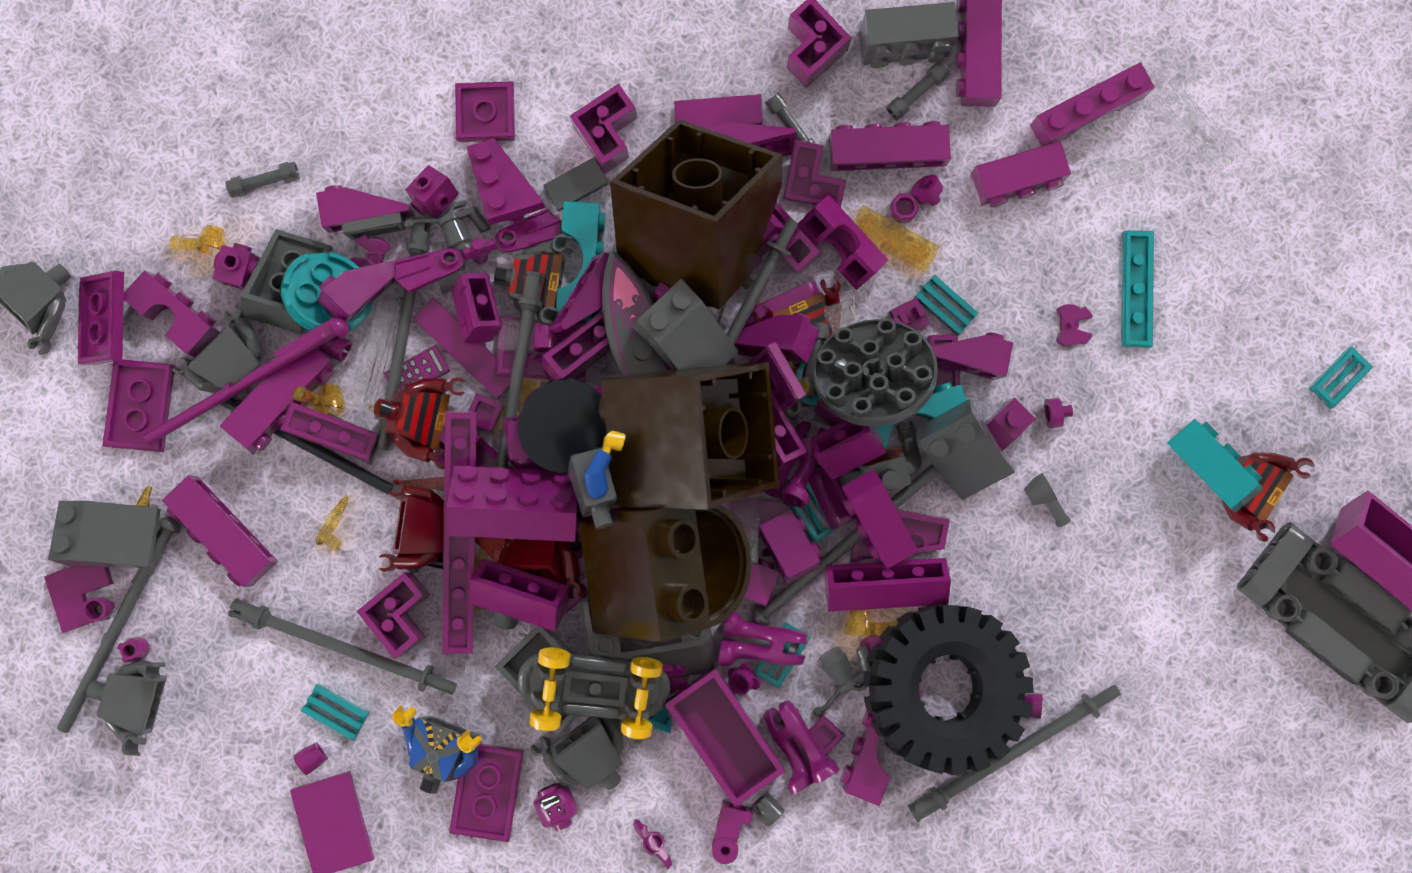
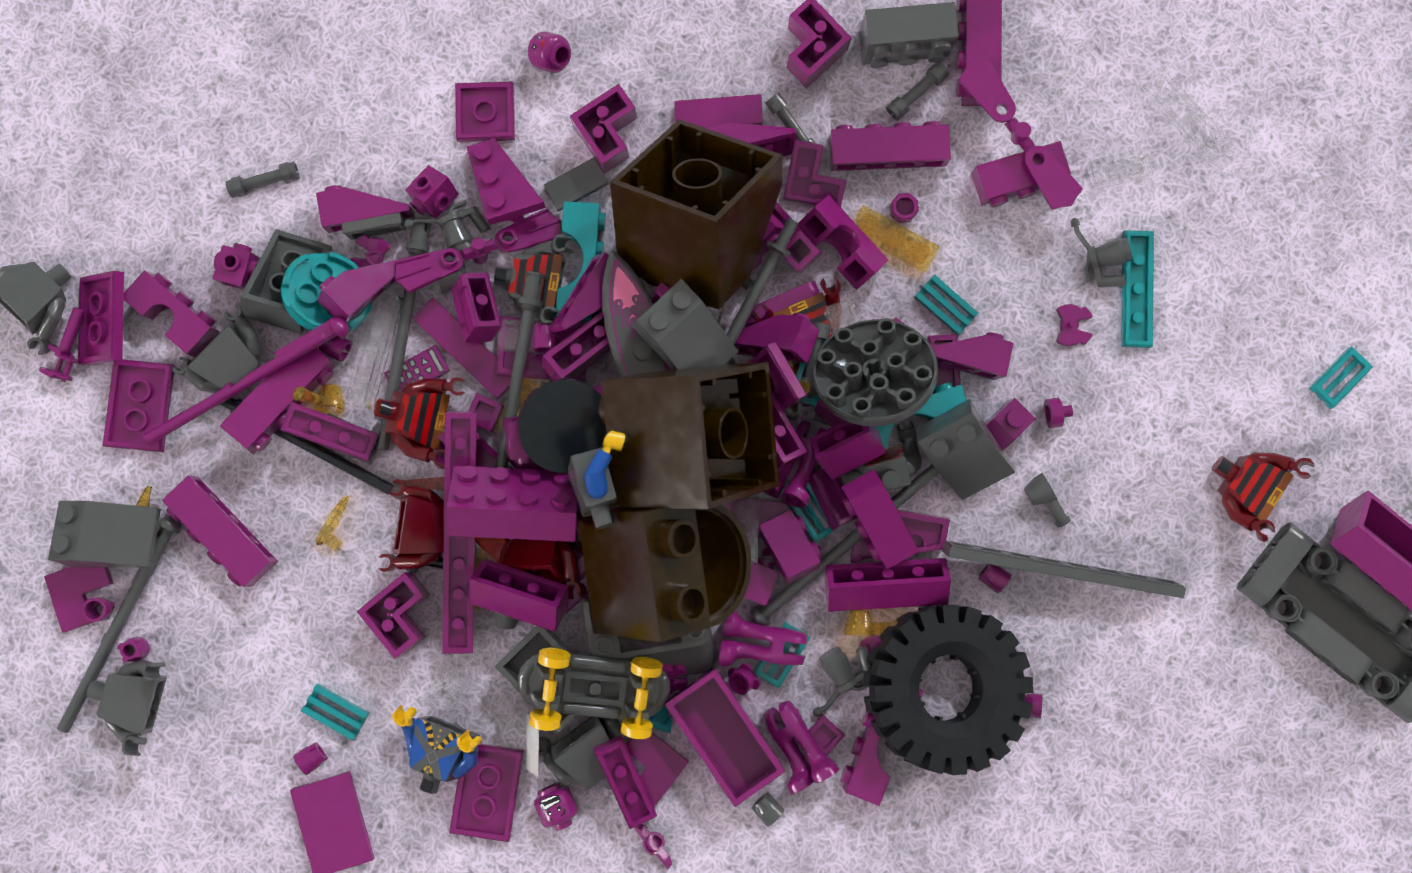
clear yellow bar [169,225,226,255] -> none
dark grey bar [228,598,457,695] -> none
magenta leg [712,800,753,864] -> none
magenta tile [889,297,930,331] -> none
dark grey bar [907,685,1121,823] -> none
magenta tile [912,174,943,206] -> none
magenta arch [1030,62,1155,146] -> none
teal brick [1167,419,1264,513] -> none
none -> magenta piece [39,307,85,382]
none -> white sticker [526,714,539,777]
none -> magenta head [528,32,571,73]
none -> magenta tile [593,735,657,829]
none -> magenta tile [626,732,689,807]
none -> dark grey tile [942,540,1186,599]
none -> magenta piece [958,59,1083,210]
none -> magenta hose [978,564,1012,593]
none -> dark grey piece [1071,218,1133,287]

